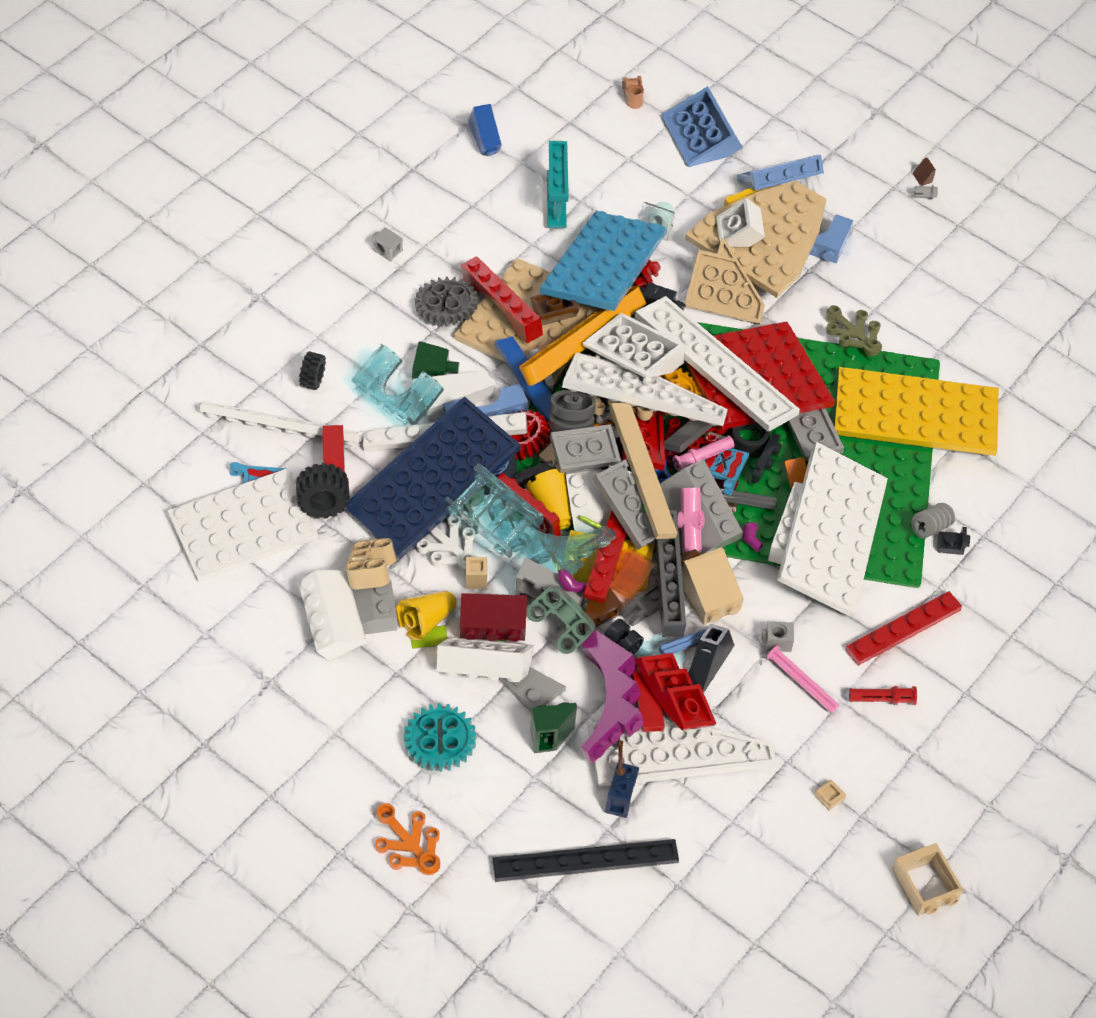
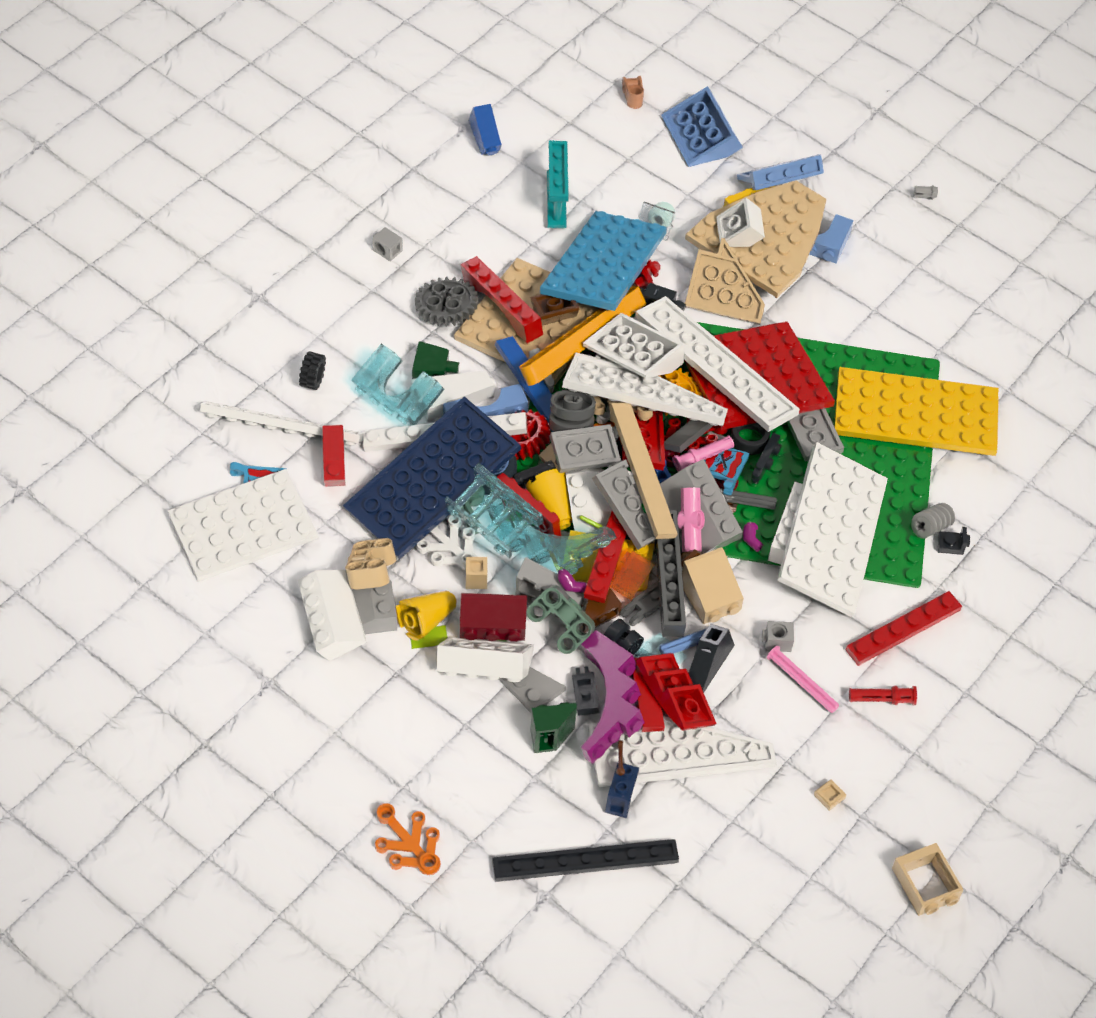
black tyre [296,463,350,519] -> none
teal gear [403,703,477,772] -> none
orange bracket [784,457,807,488] -> none
olive plant [825,305,882,356] -> none
reddish brown slope [913,157,936,186] -> none
none -> black hinge [572,666,600,716]

